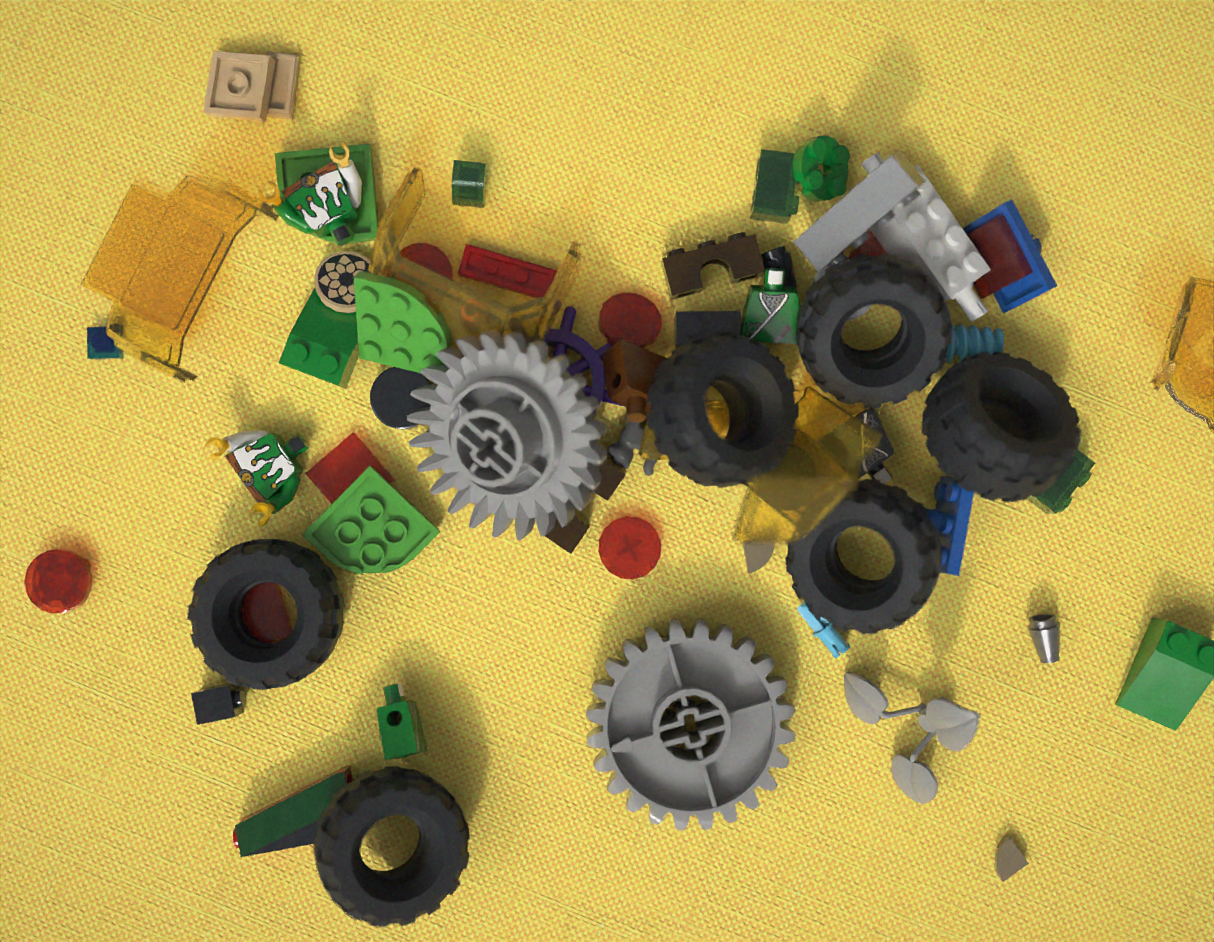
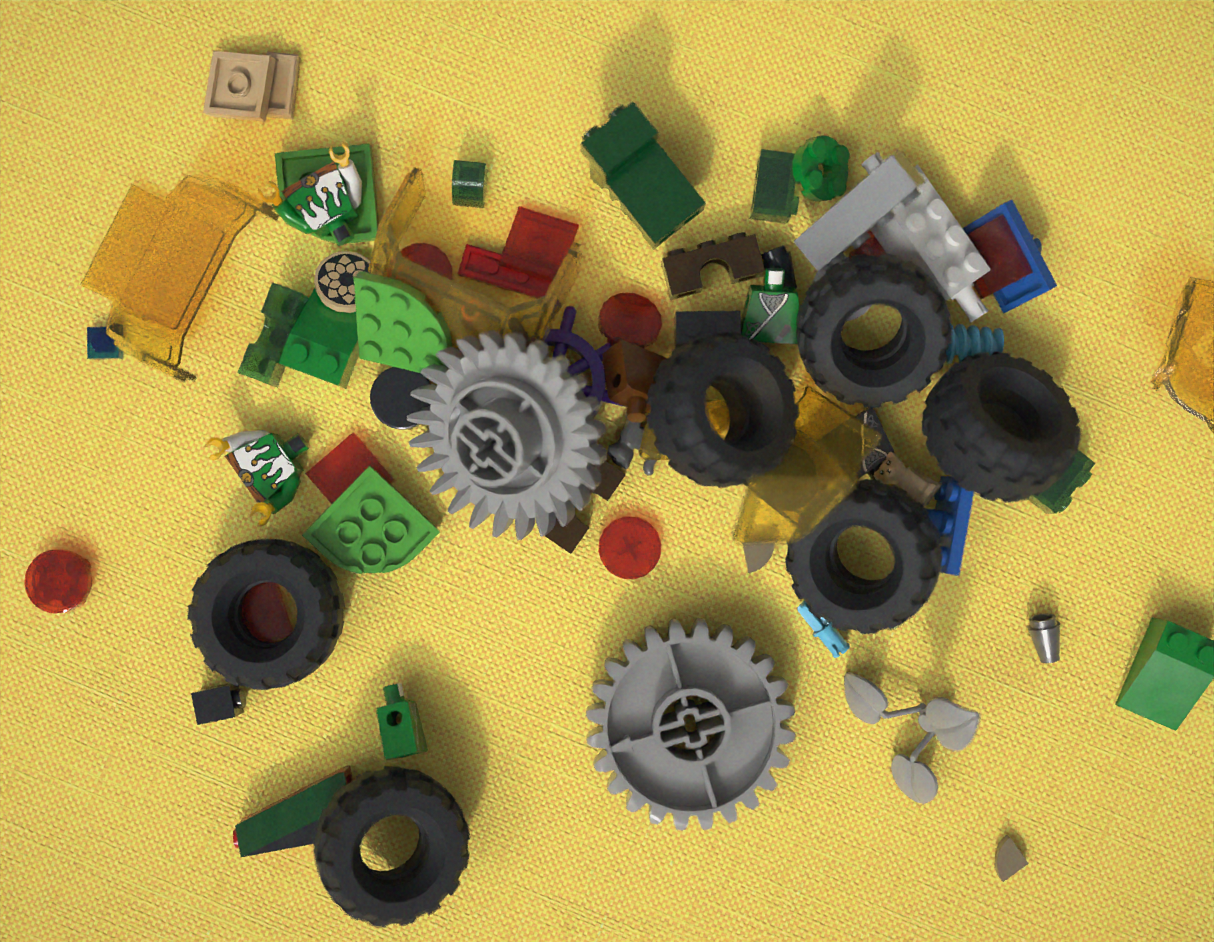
none -> clear green arch [238,282,309,388]
none -> clear red tile [499,206,579,284]
none -> dark green brick [581,102,706,250]
none -> tan animal [874,452,942,506]

